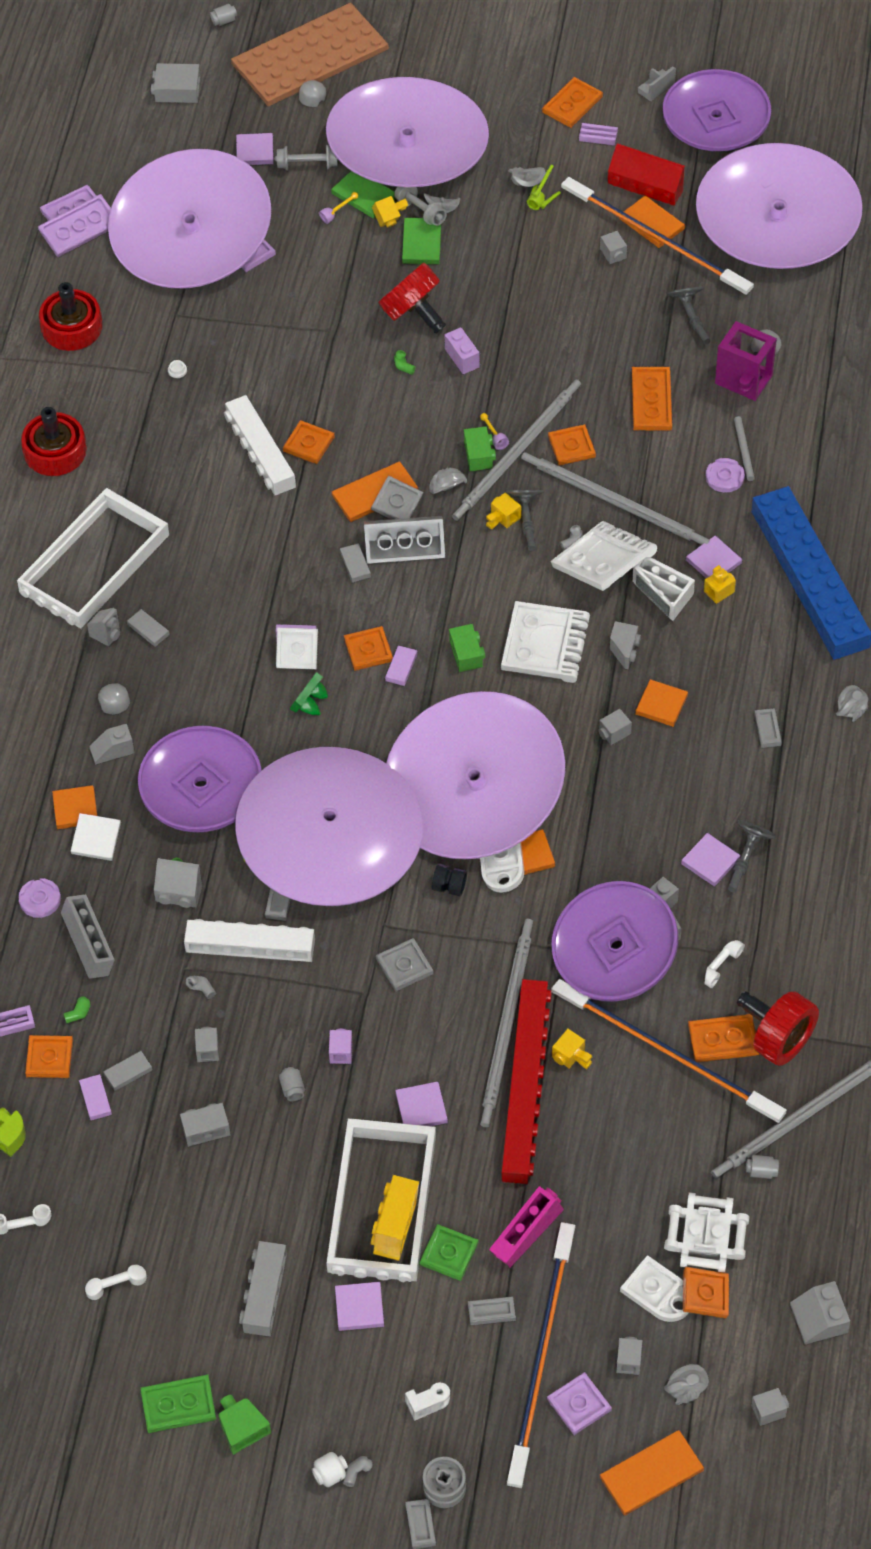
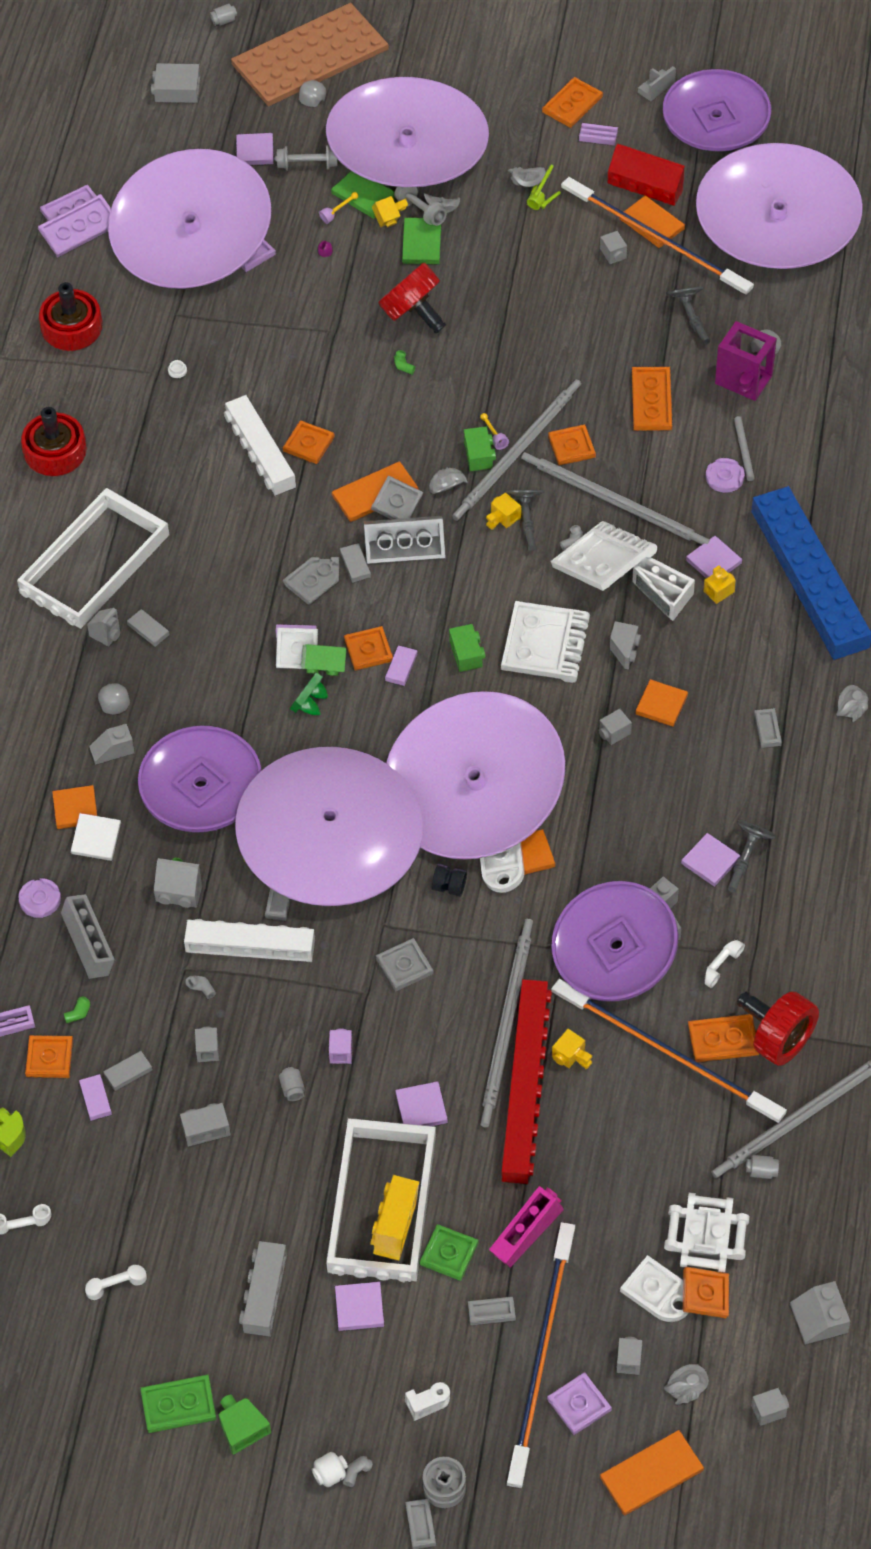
lavender brick [445,328,480,374] -> none
none -> light grey tile [283,557,339,604]
none -> bright green brick [301,644,346,676]
none -> magenta hinge [318,241,333,257]

